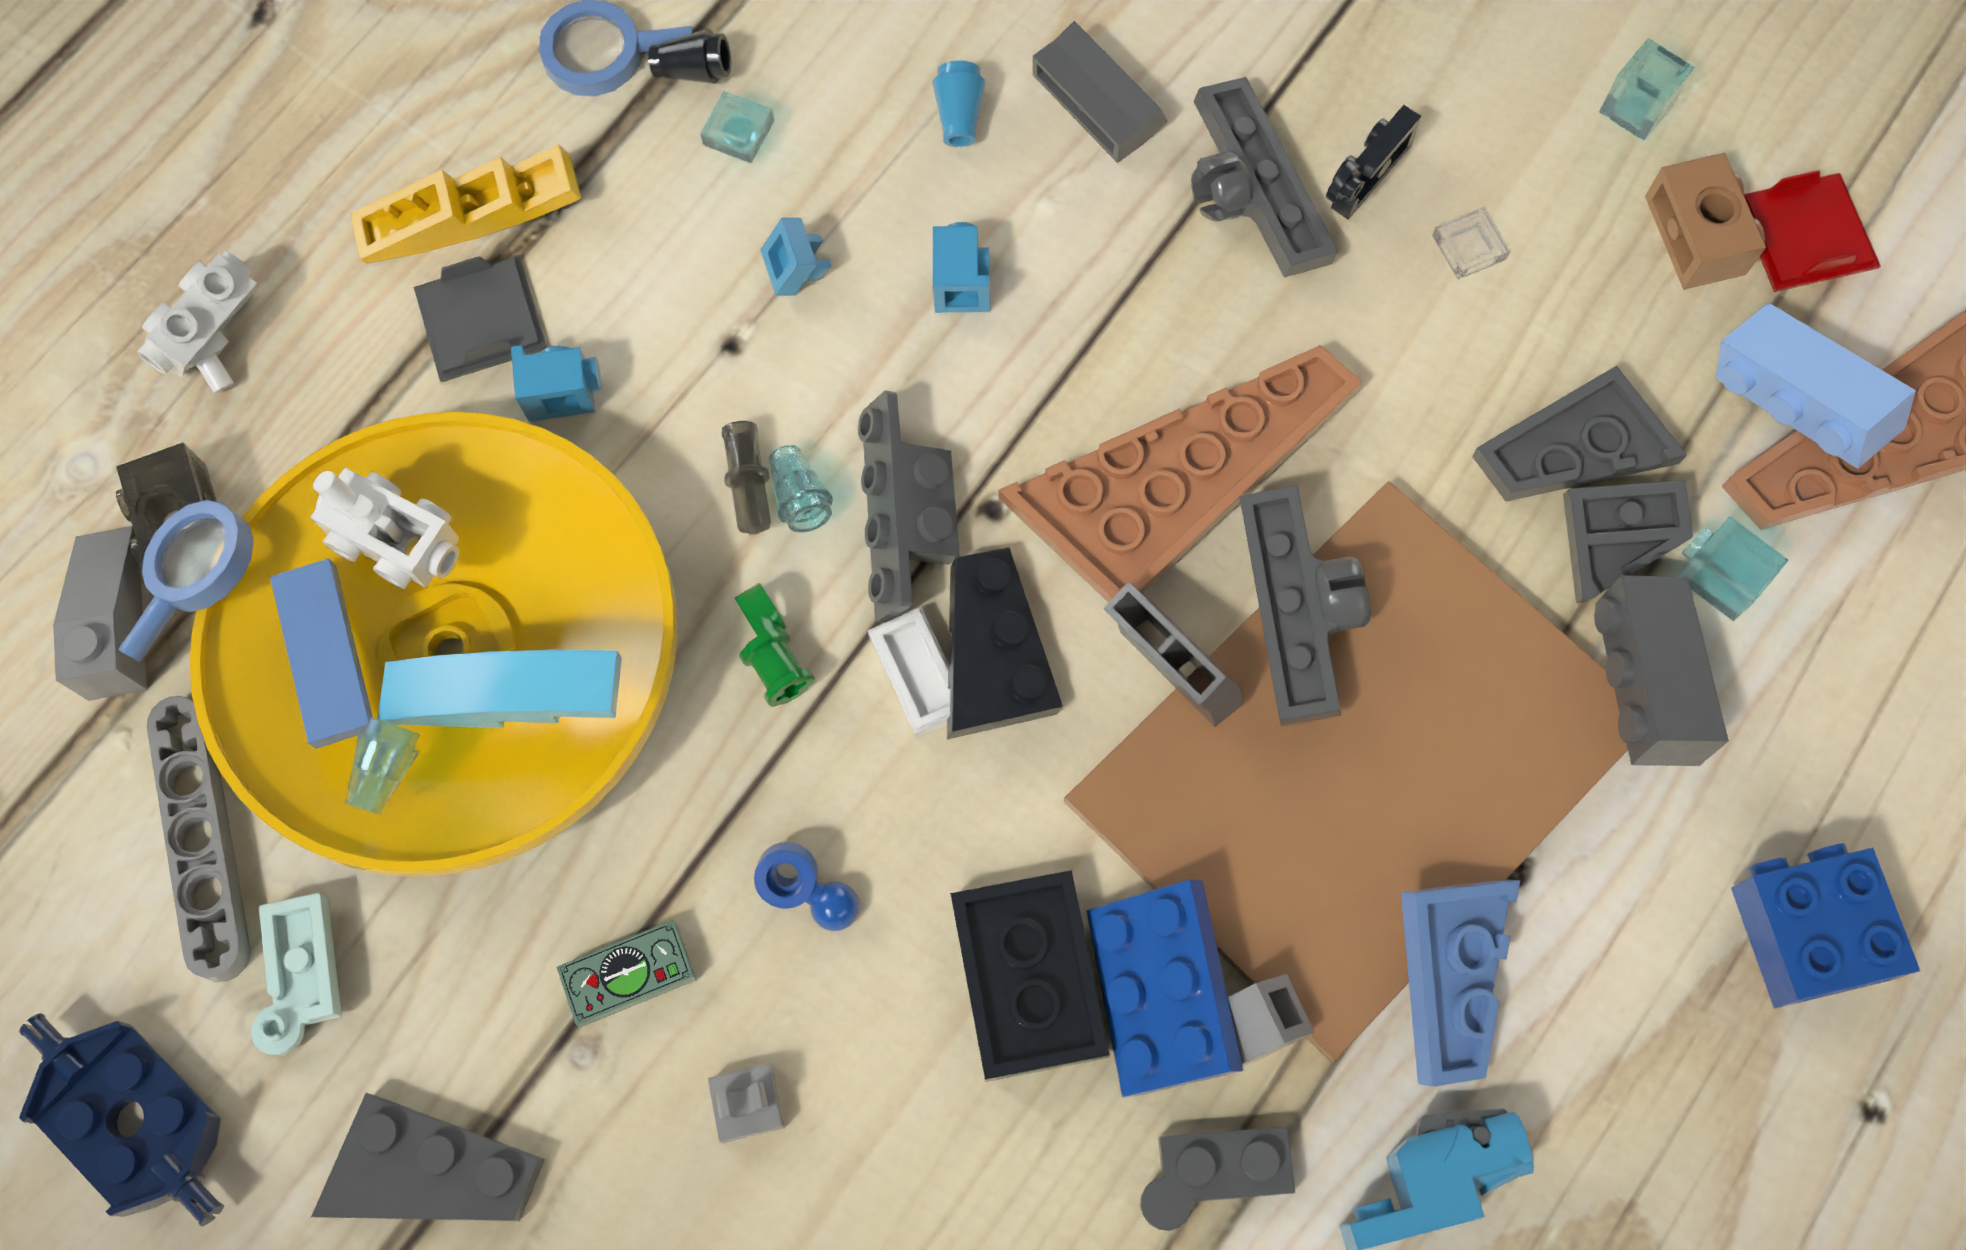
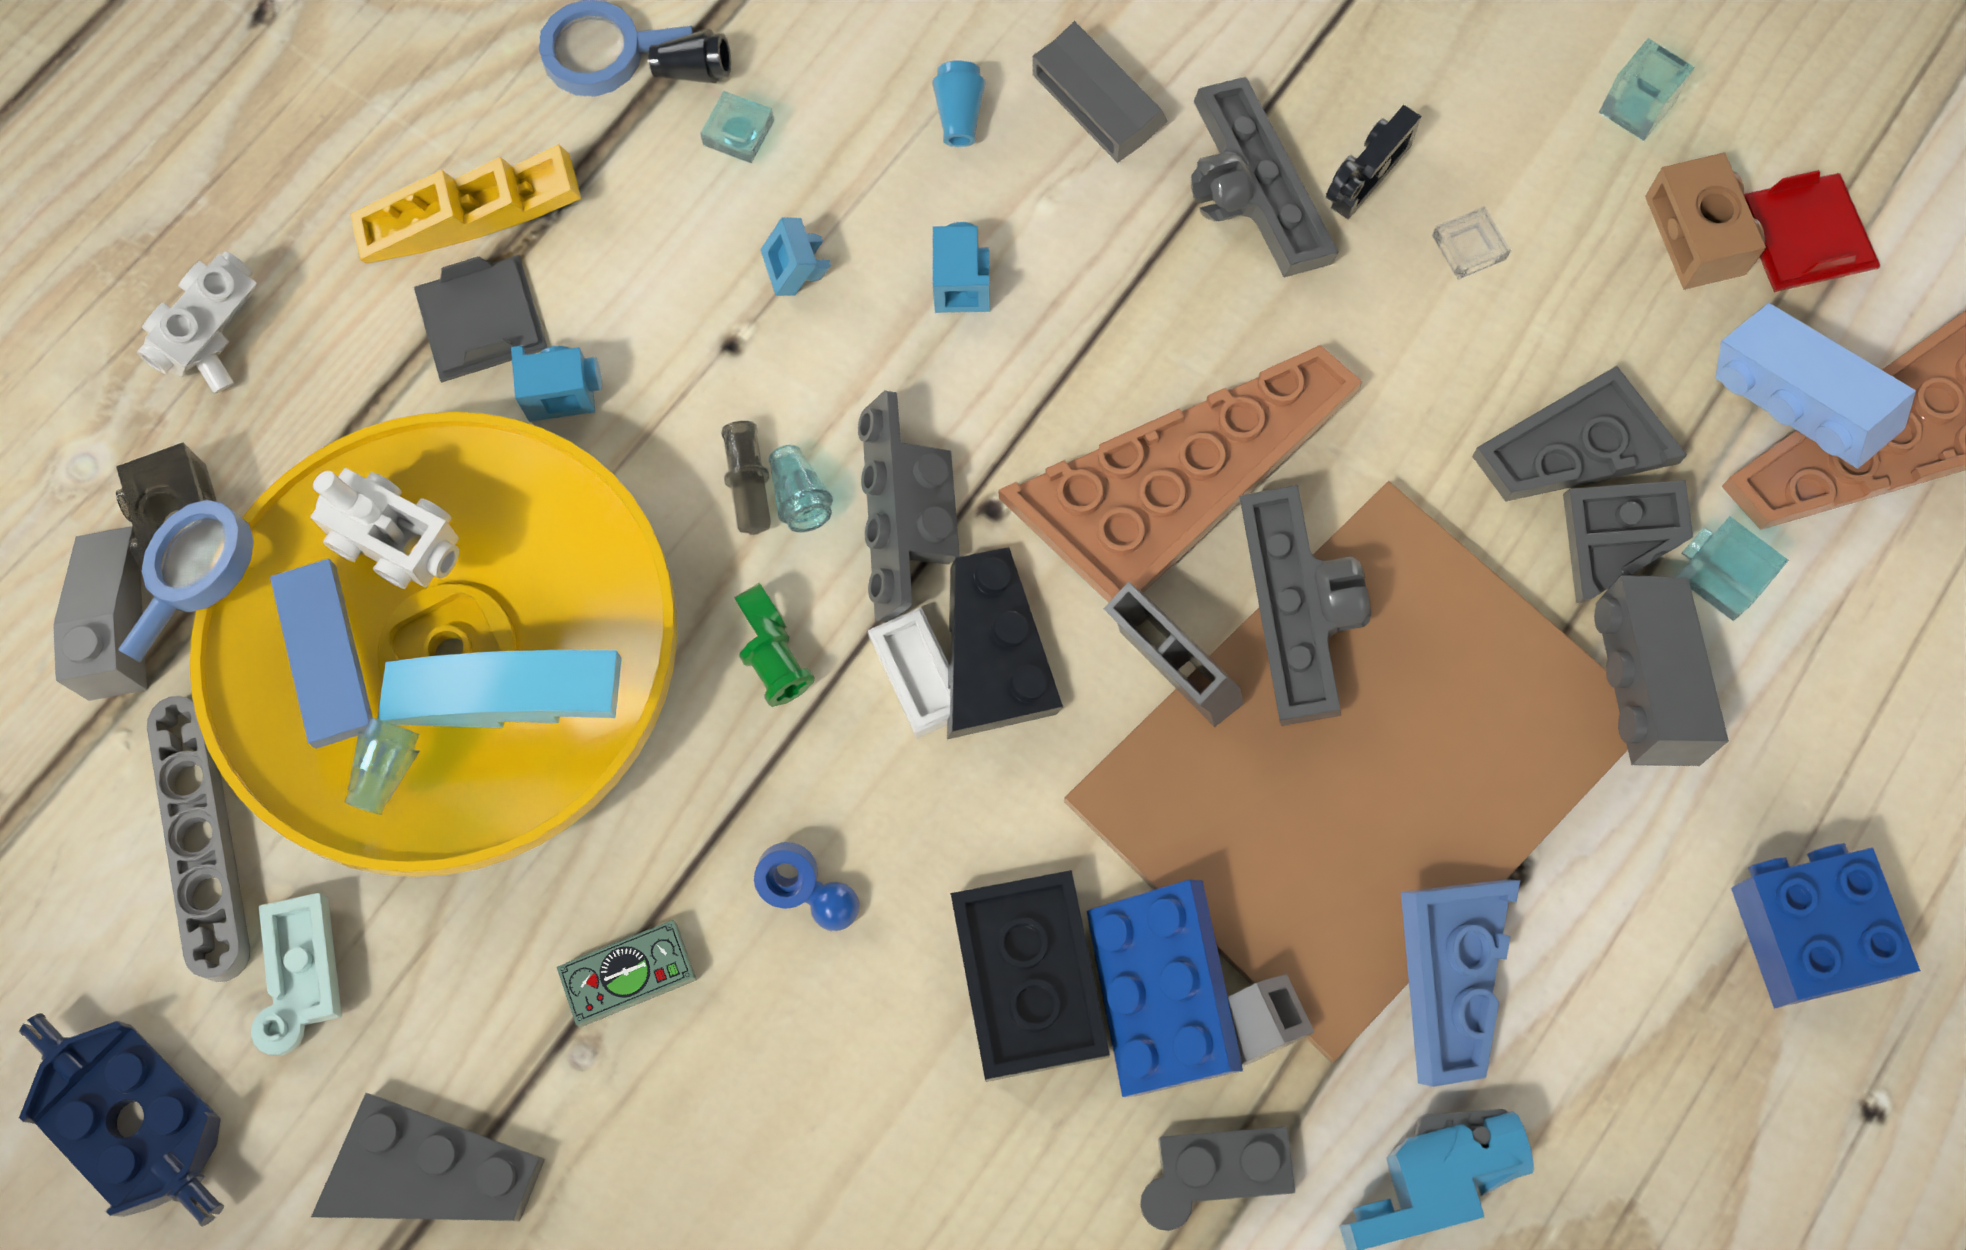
light grey tile [708,1063,785,1143] -> none

